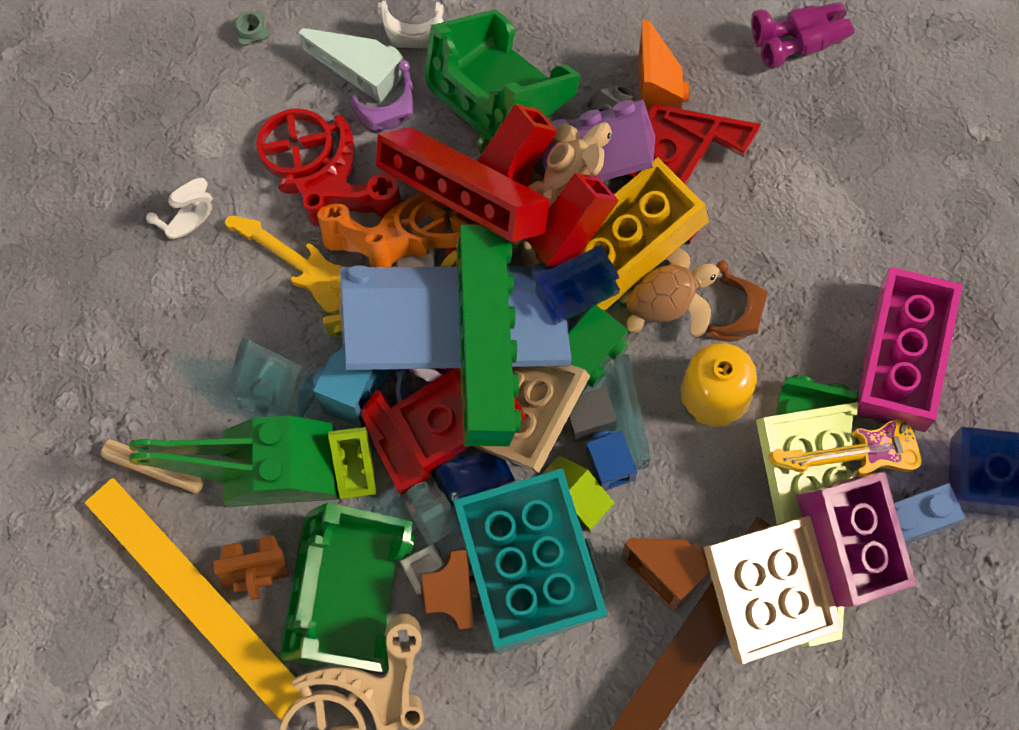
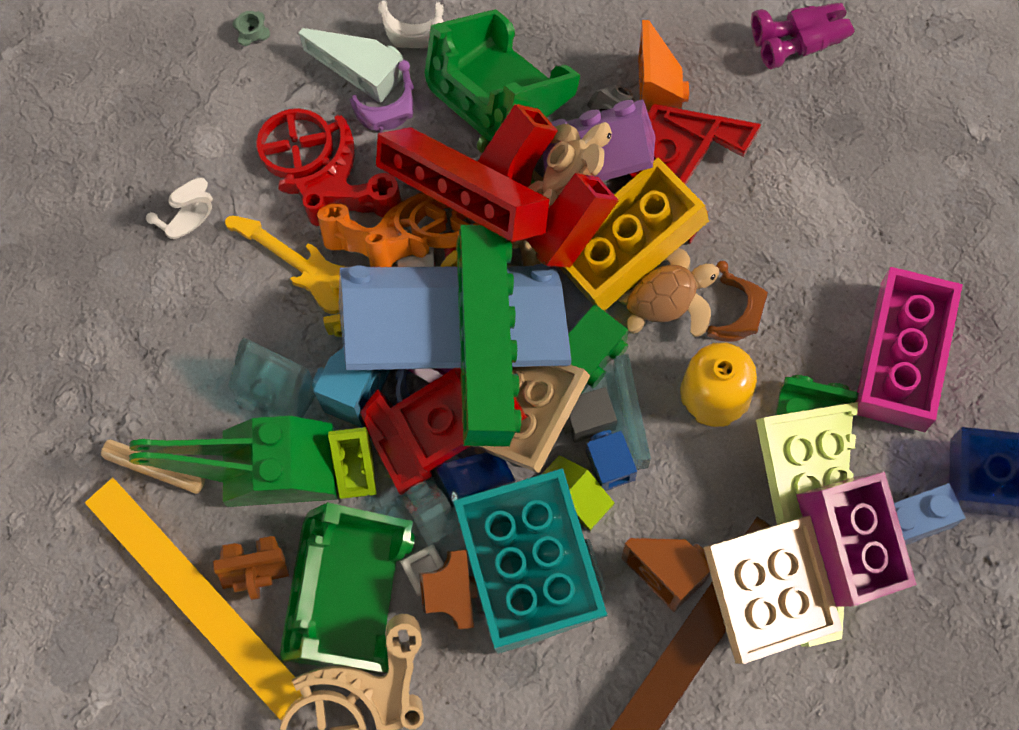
clear blue hinge [535,245,620,325] -> none
yellow piece [768,419,922,476] -> none

